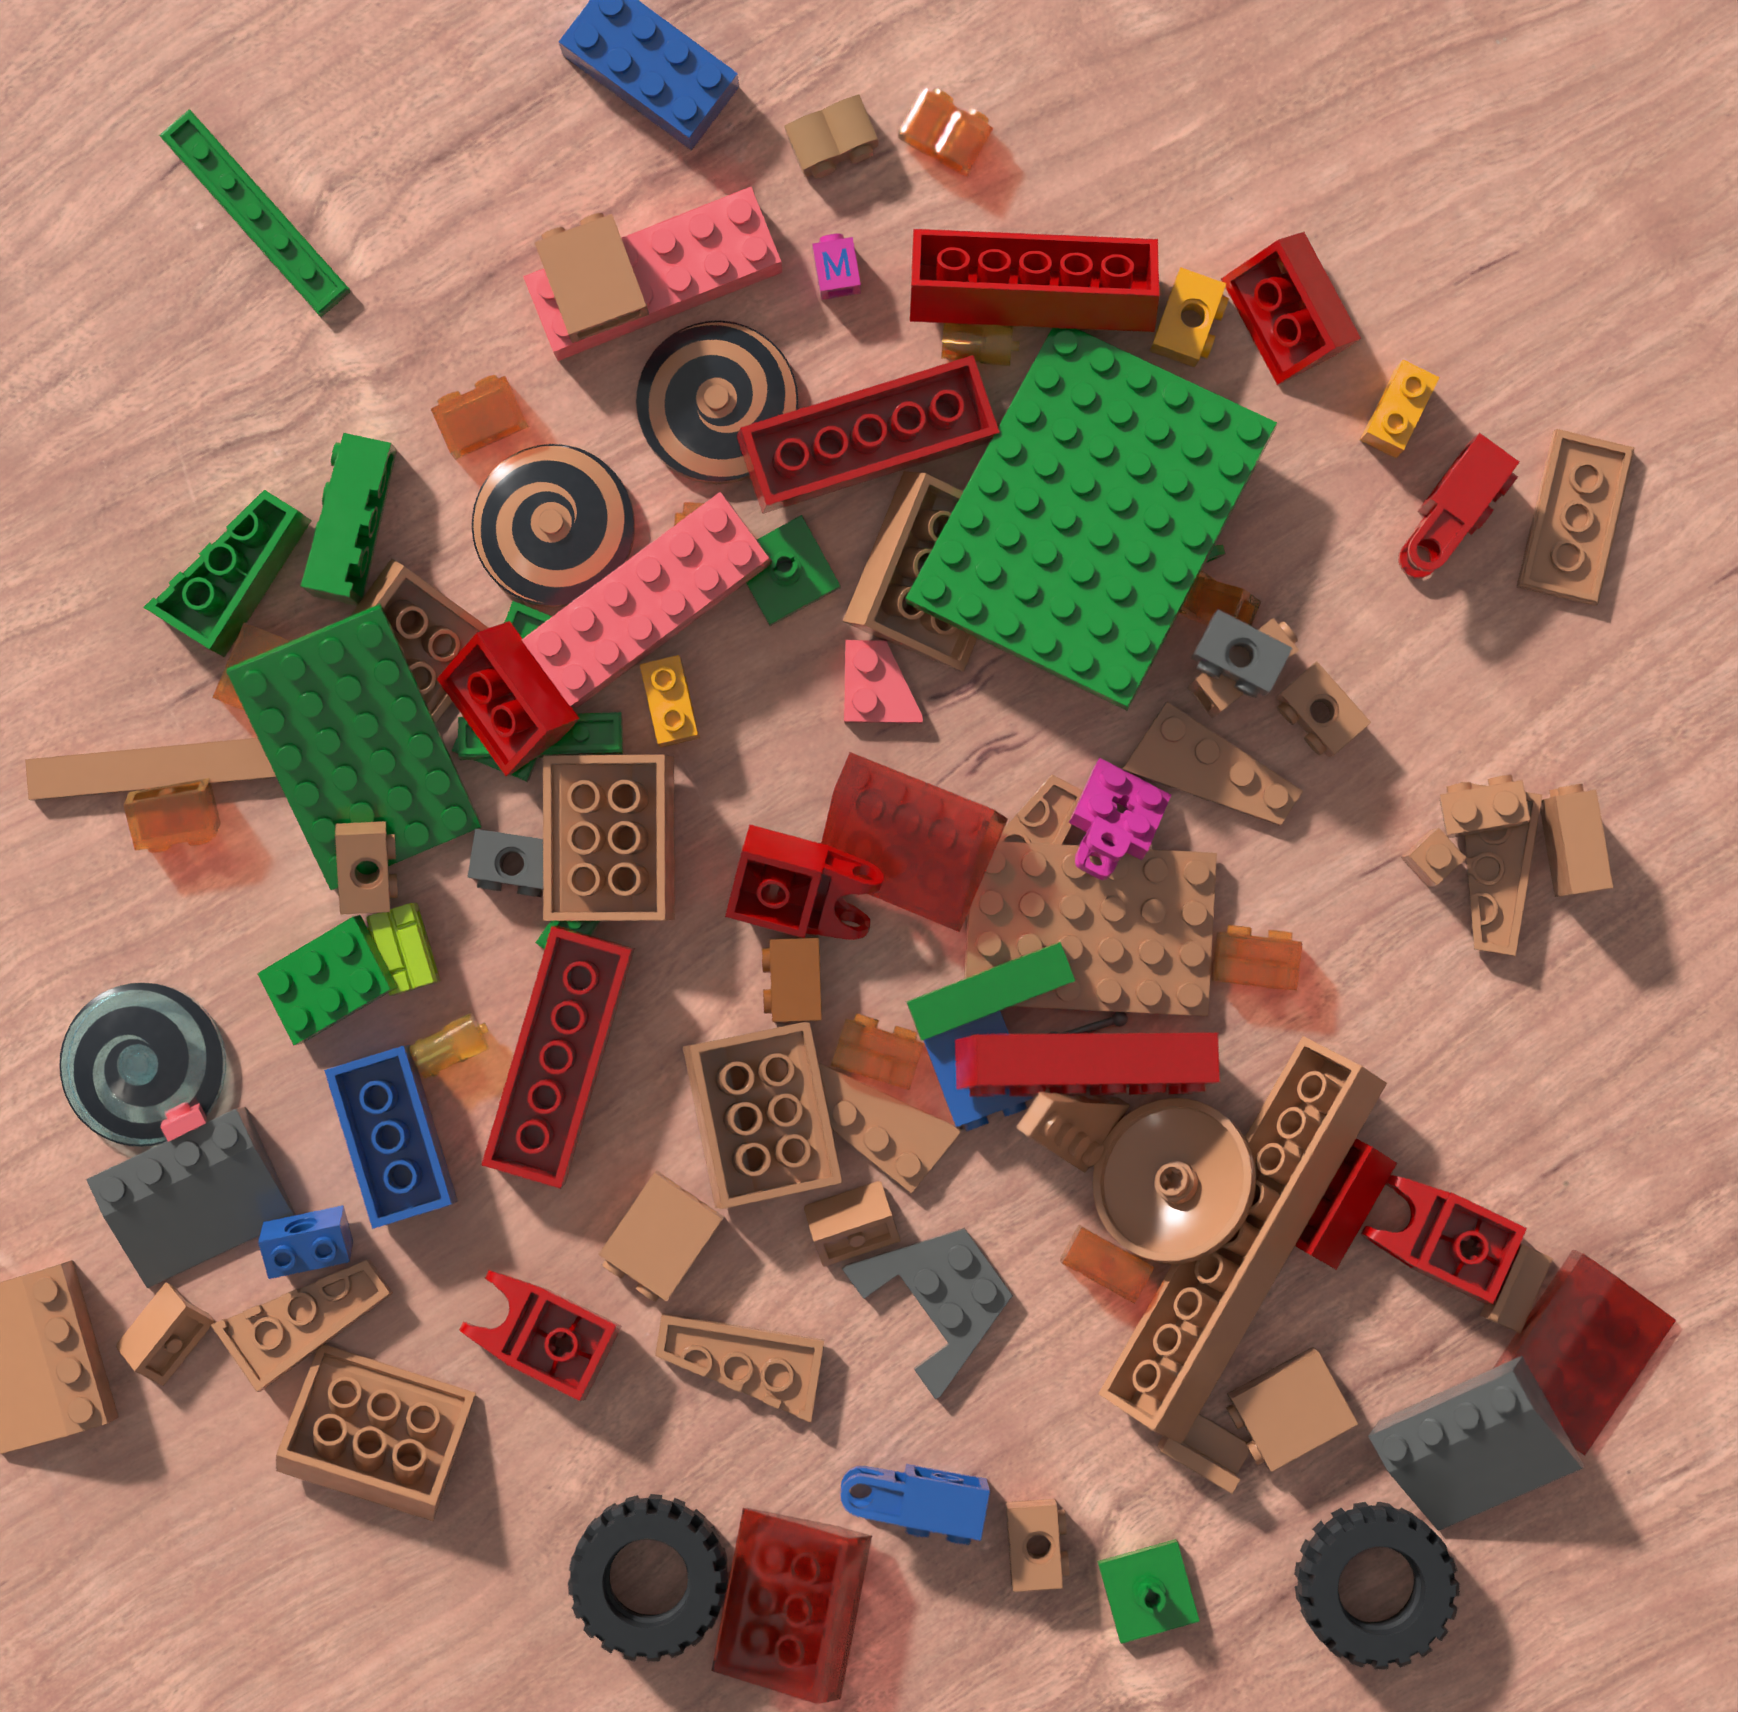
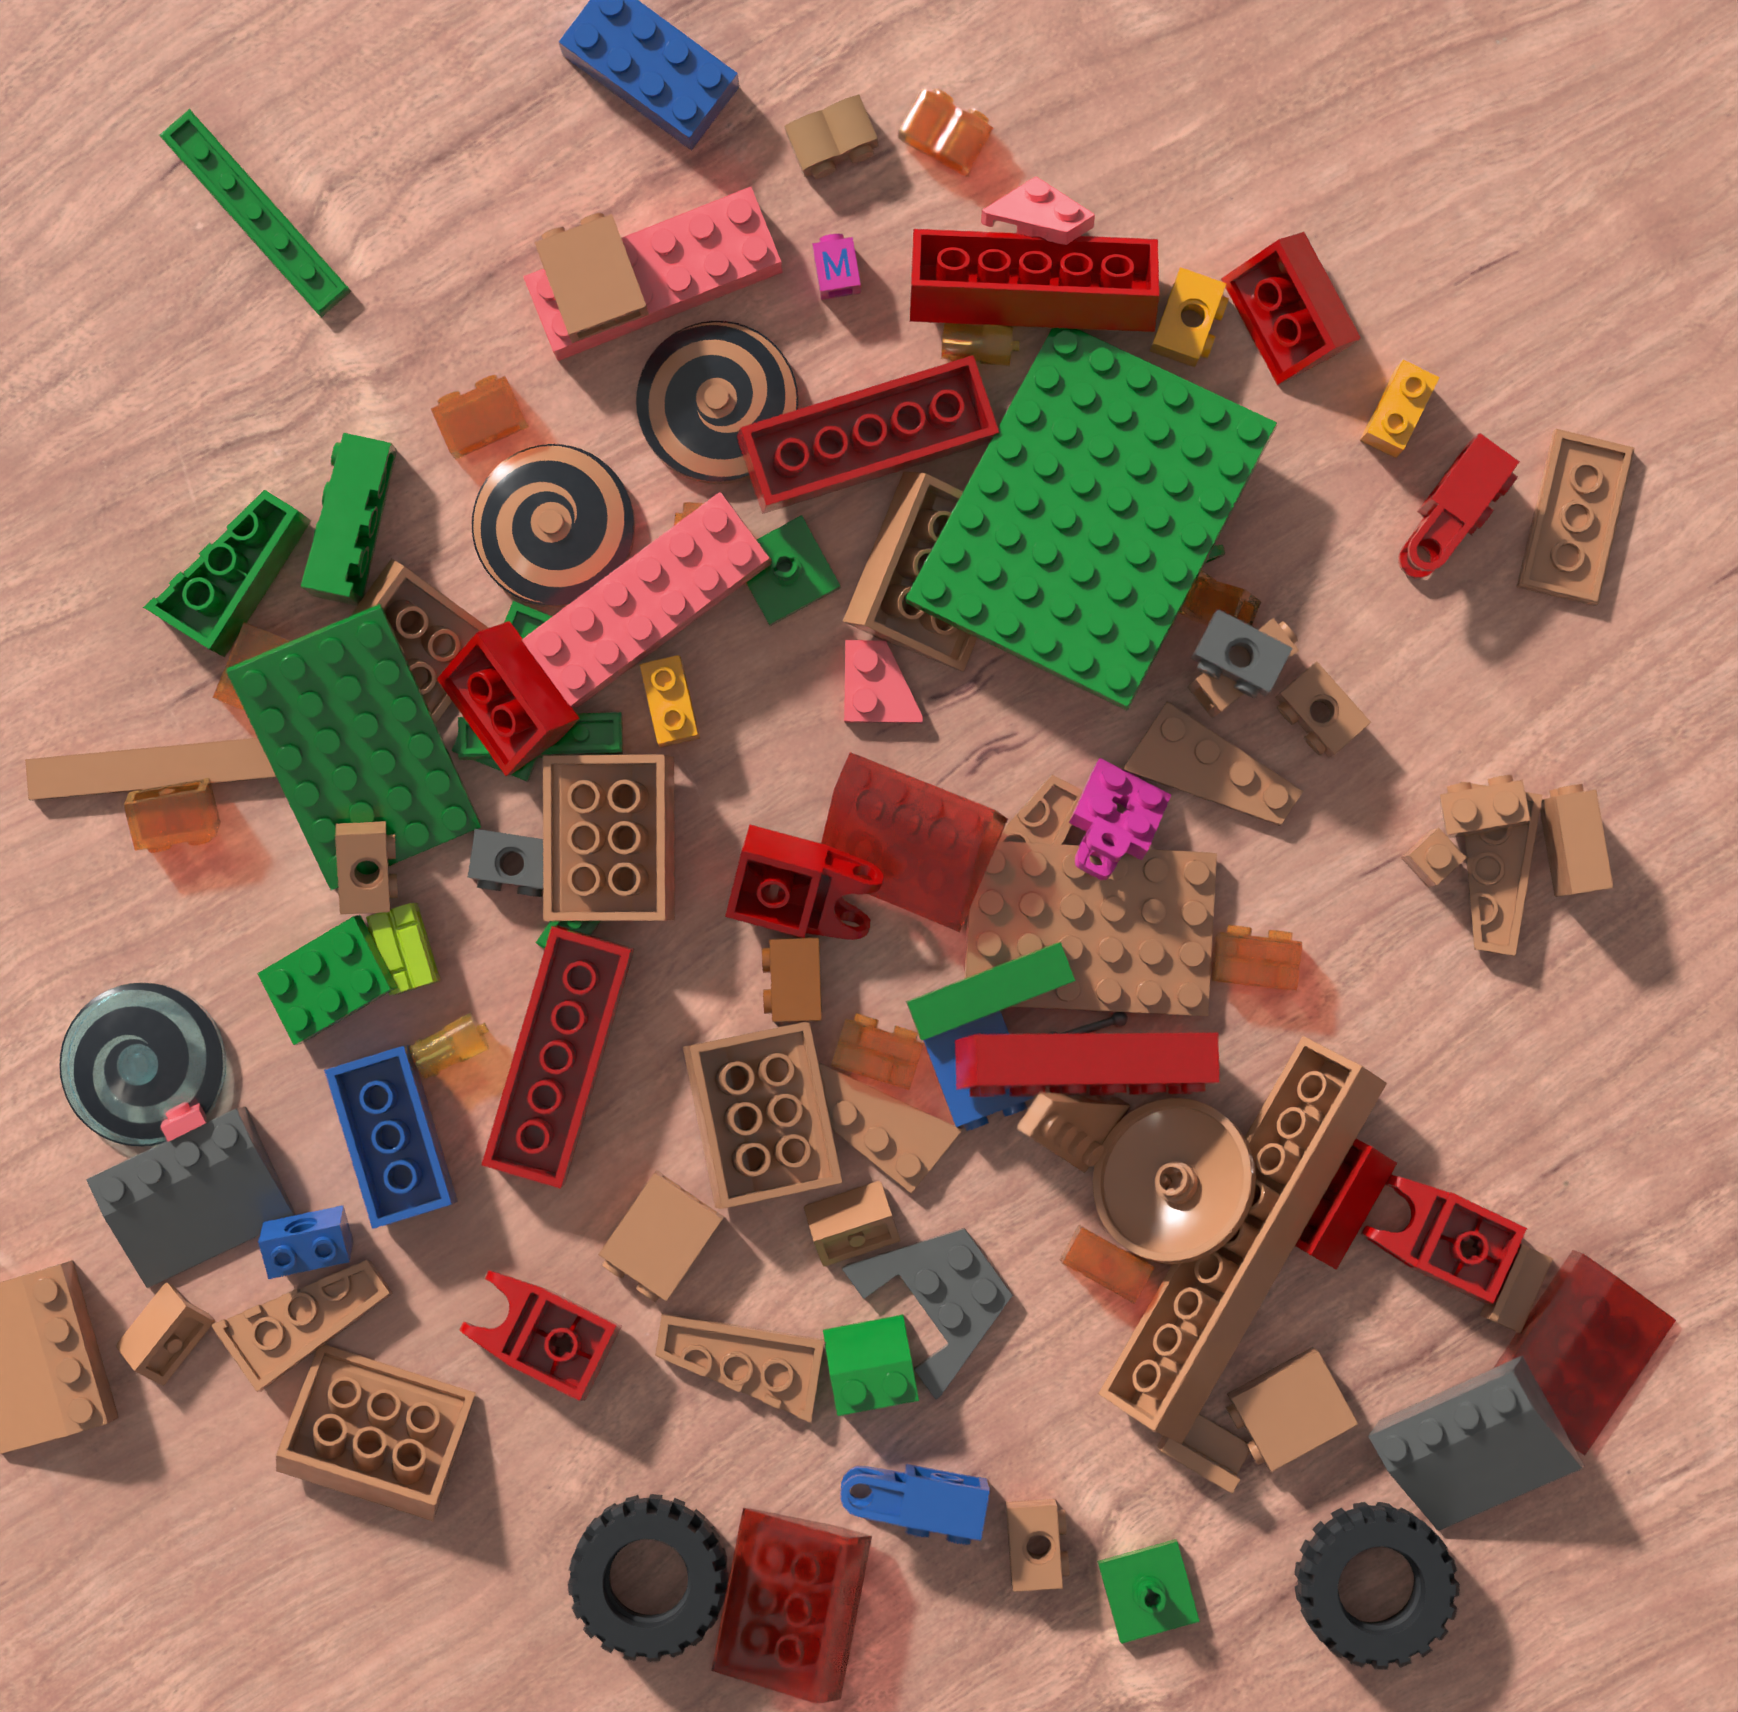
none -> green slope [823,1314,919,1416]
none -> coral wing [981,177,1095,245]

